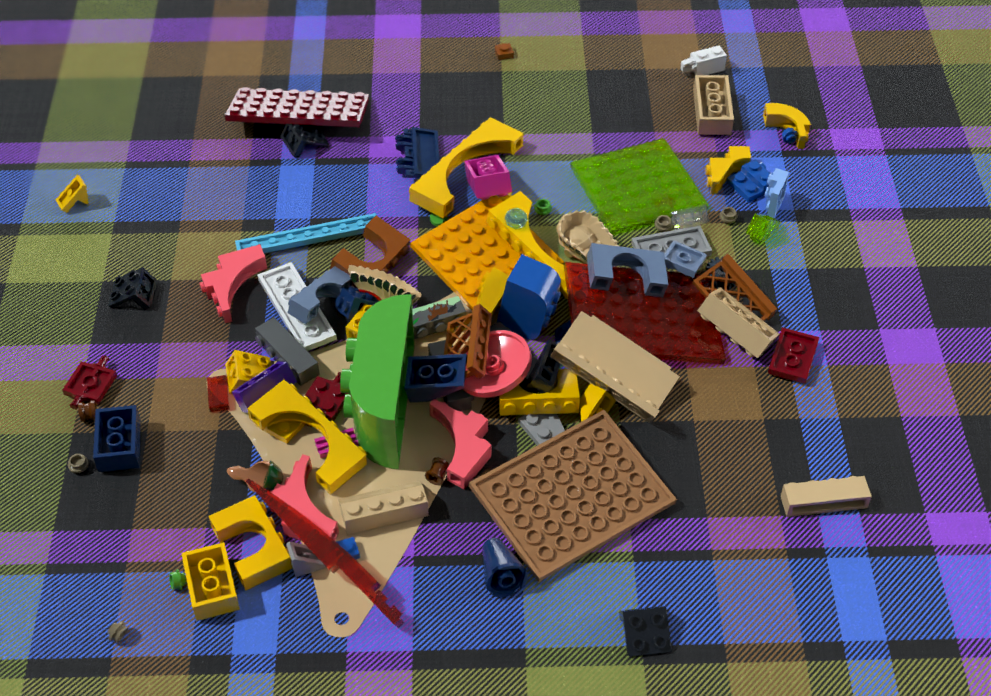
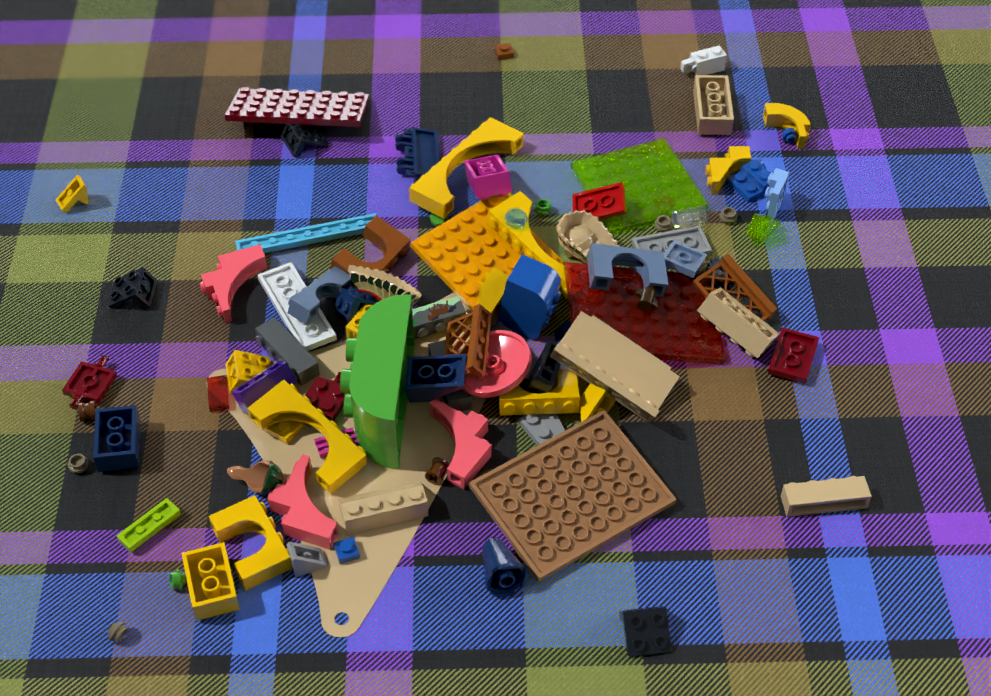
clear red slope [246,478,404,628] -> none
none -> lime plate [116,498,181,553]
none -> red plate [572,182,626,221]
none -> dark brown piece [634,286,658,312]

